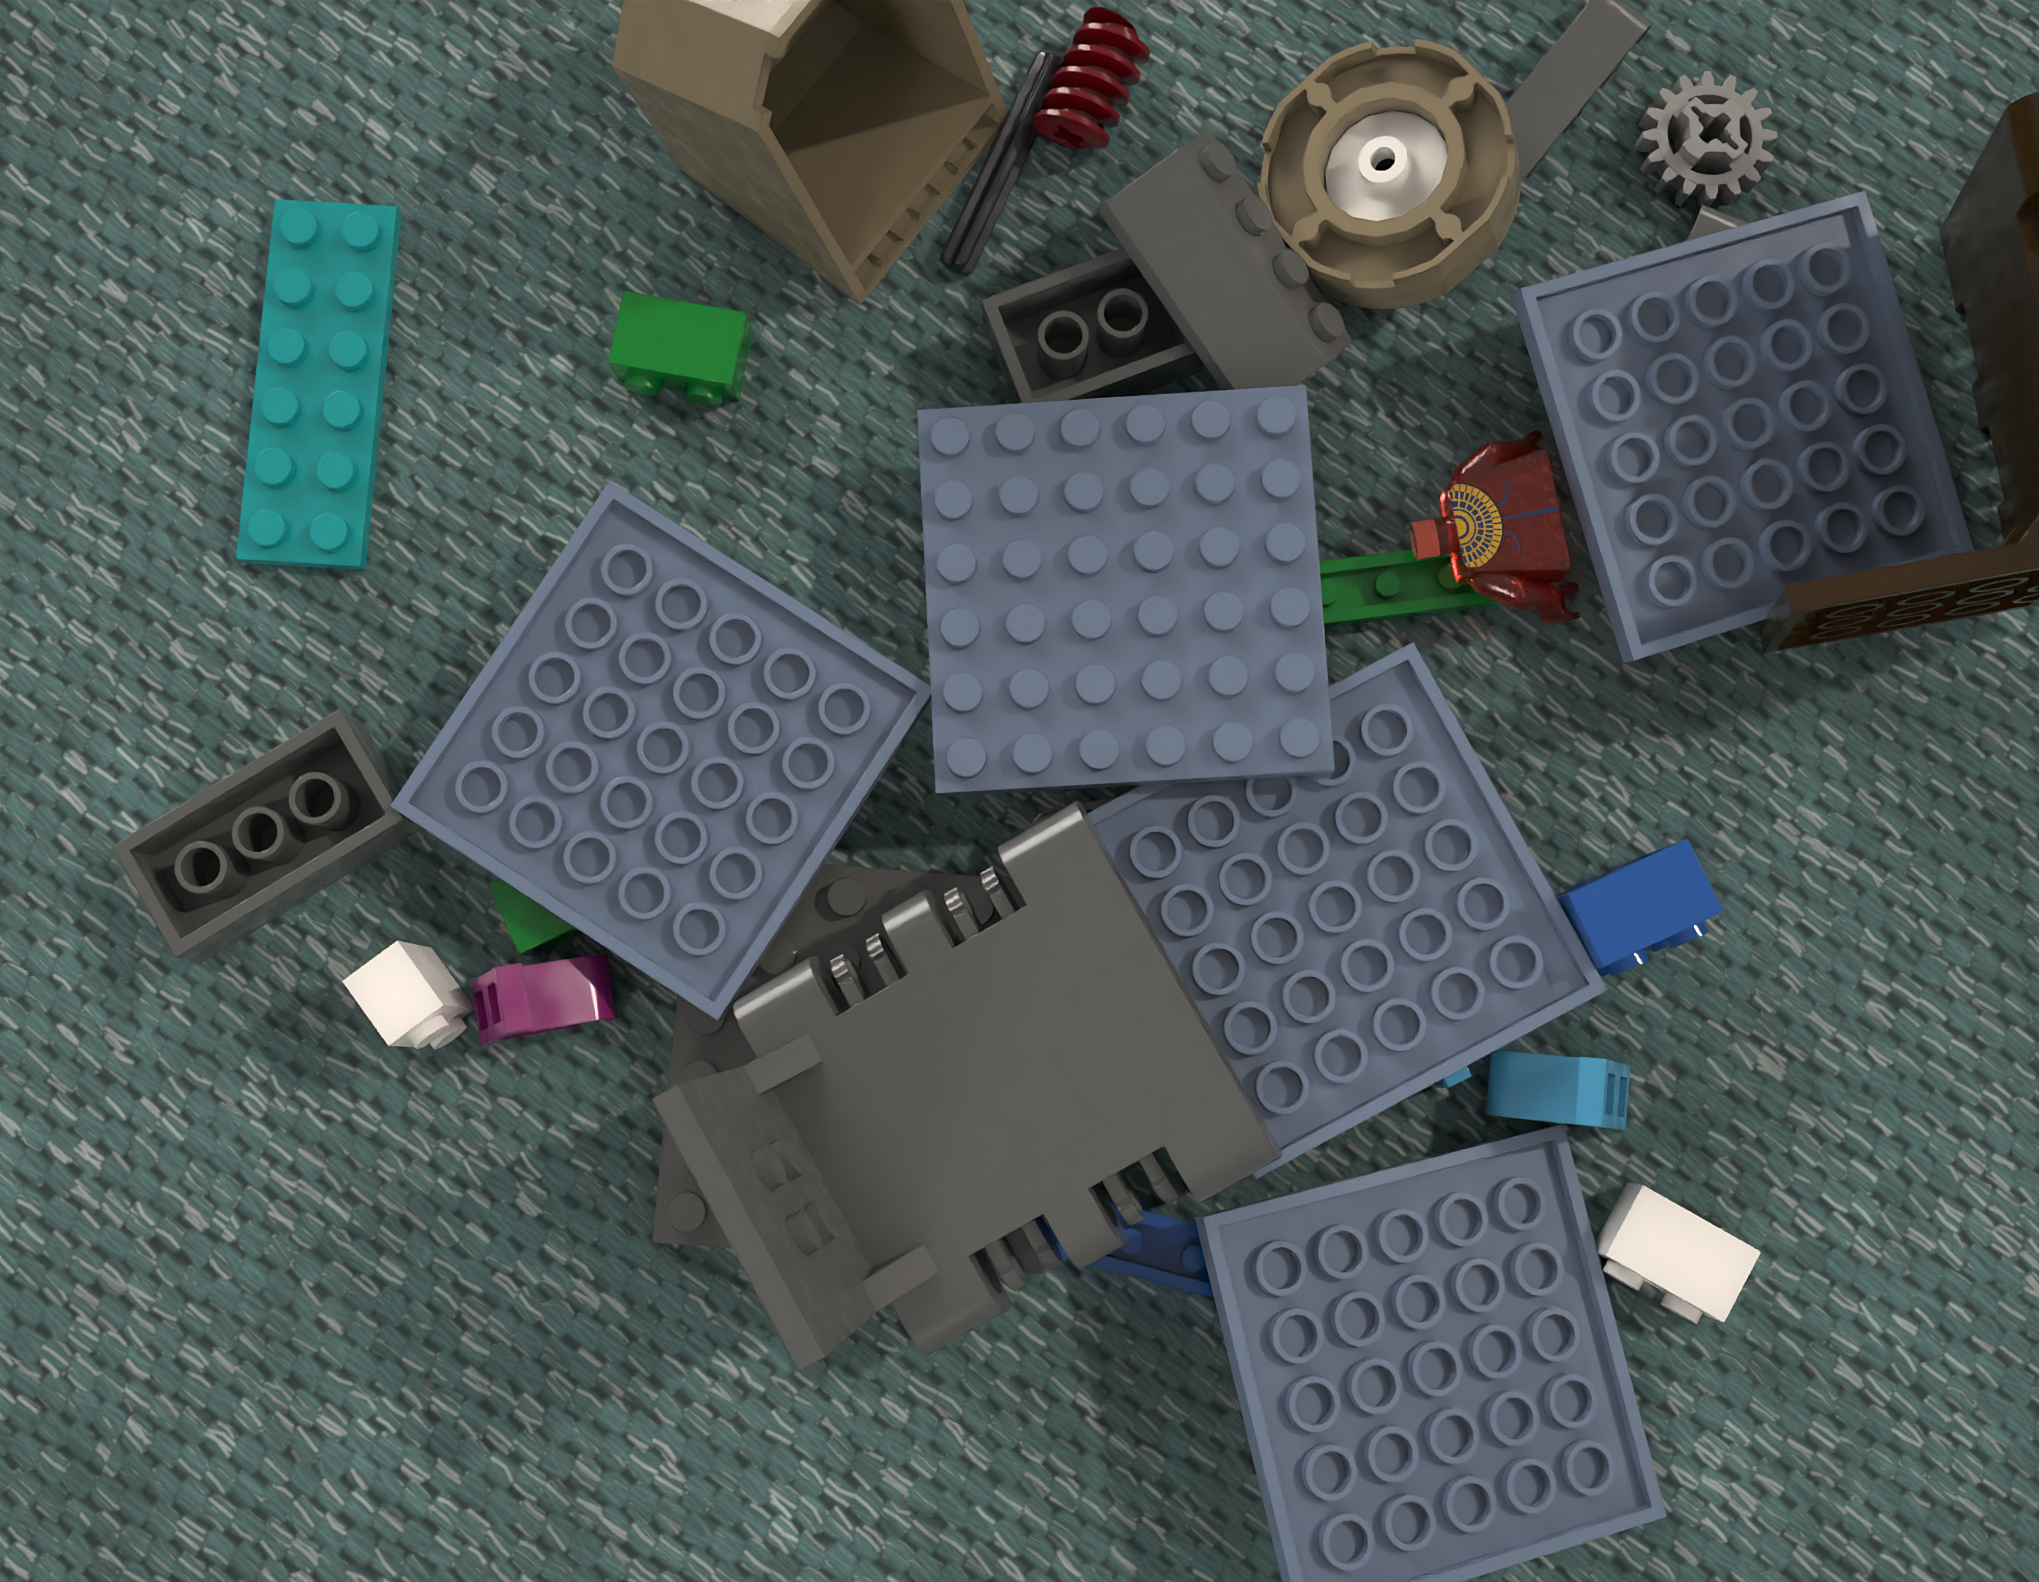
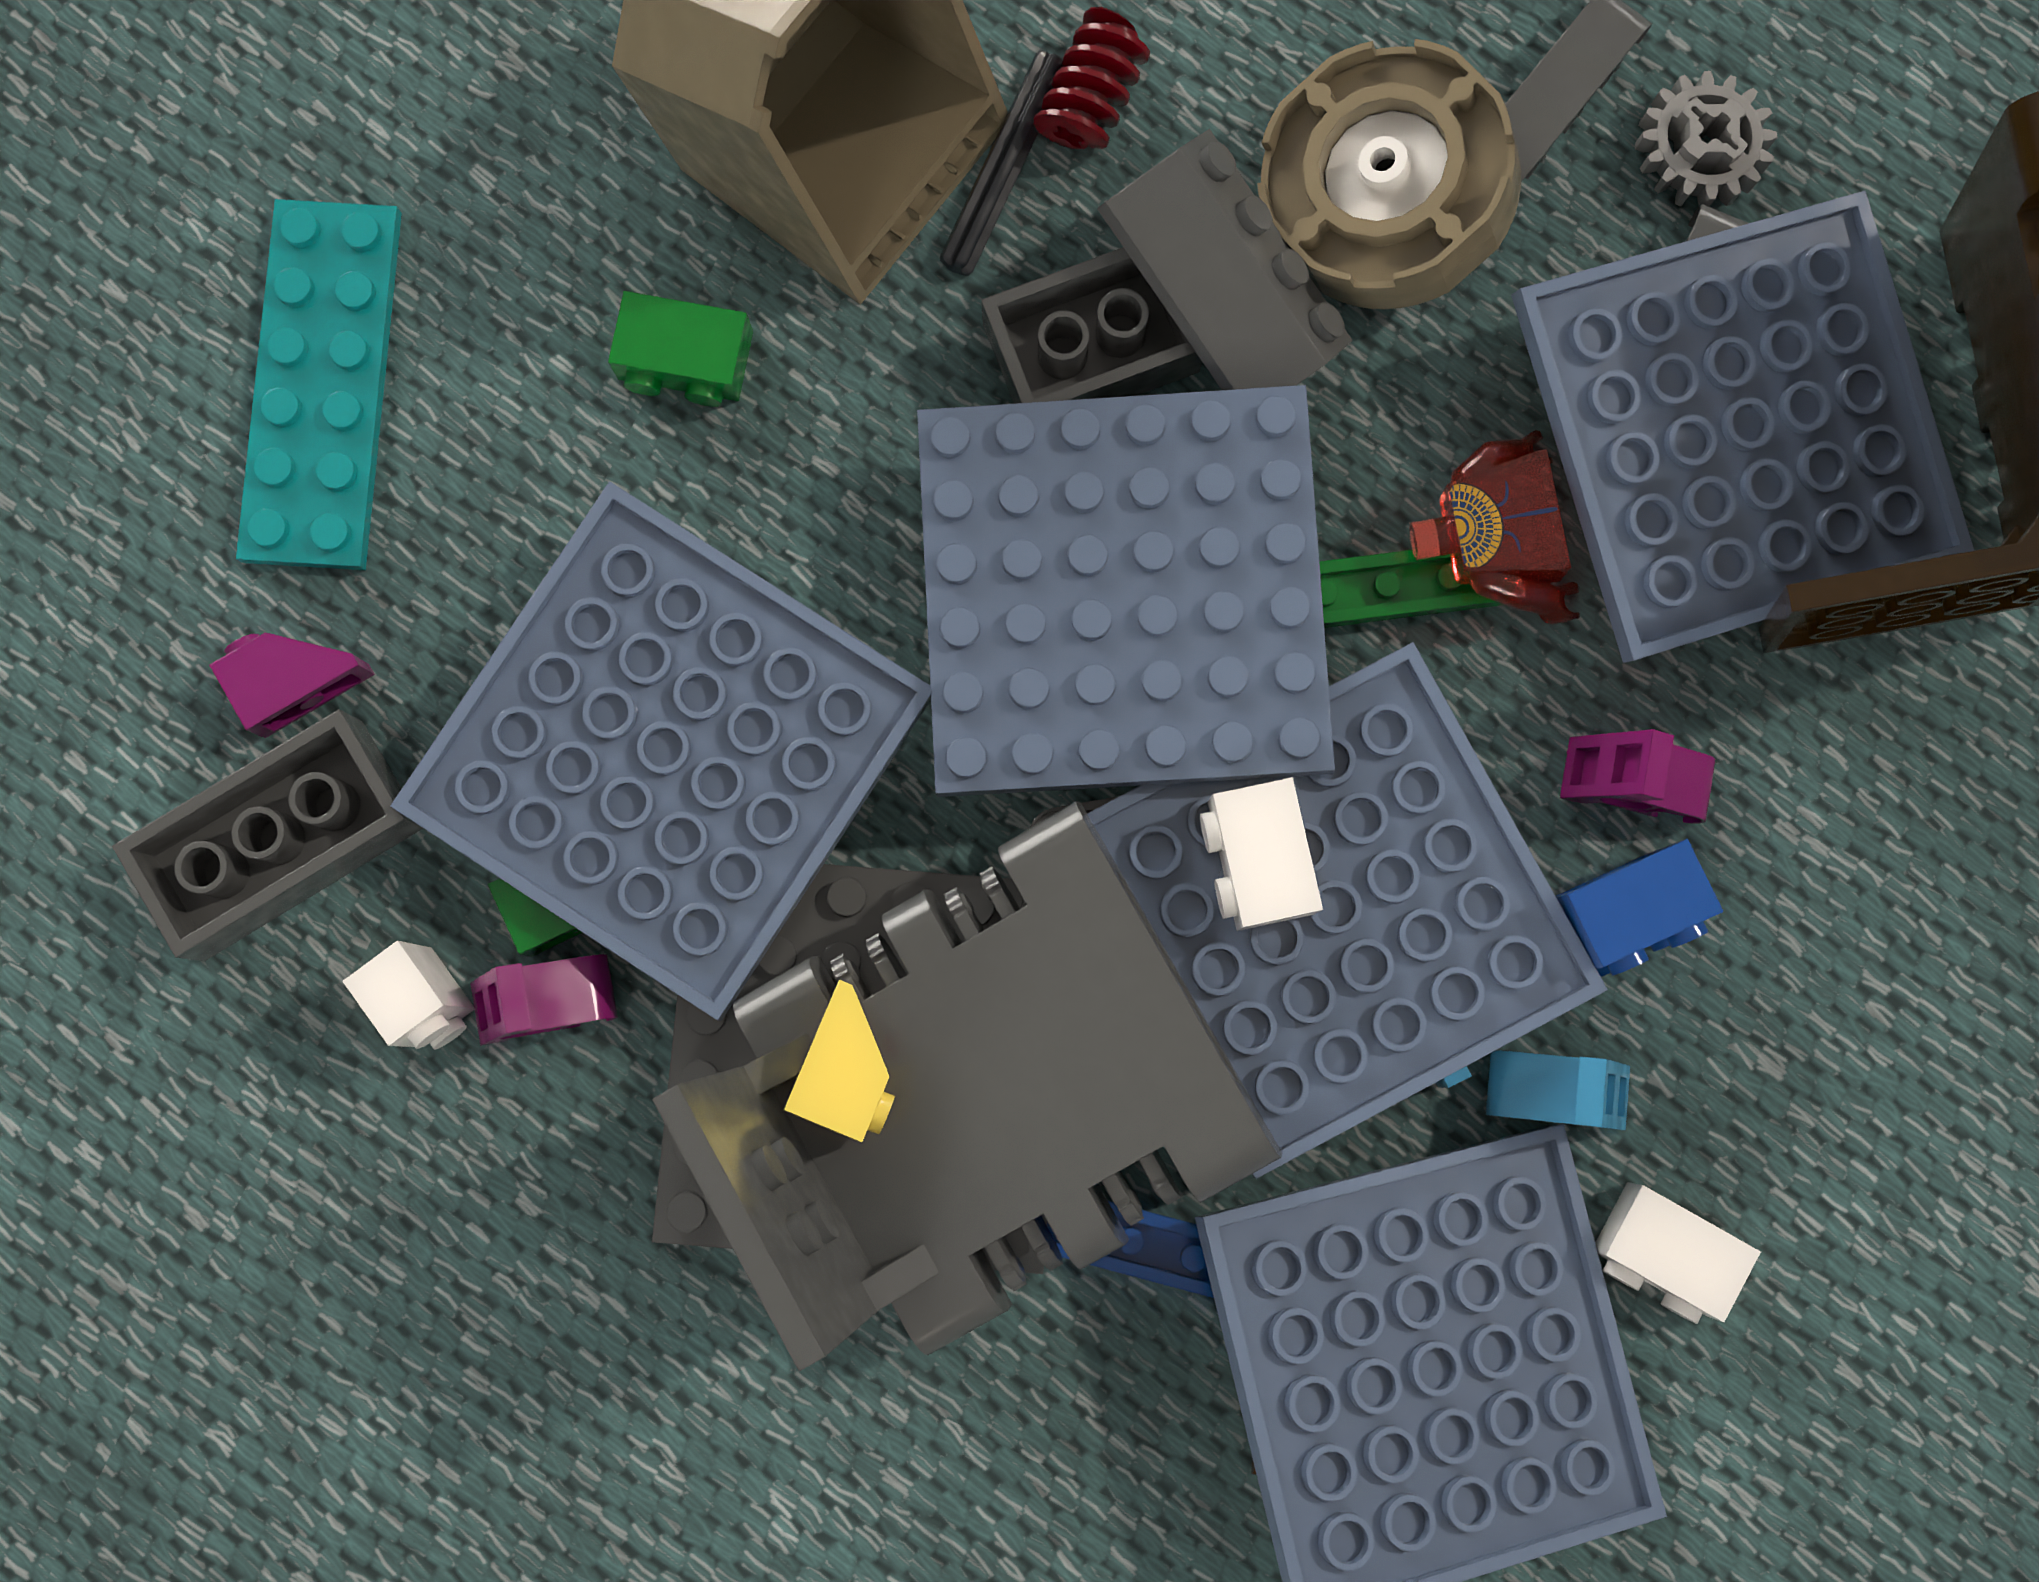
none -> magenta slope [209,632,375,738]
none -> light yellow slope [783,980,895,1142]
none -> white brick [1200,777,1323,931]
none -> magenta tile [1560,729,1716,824]

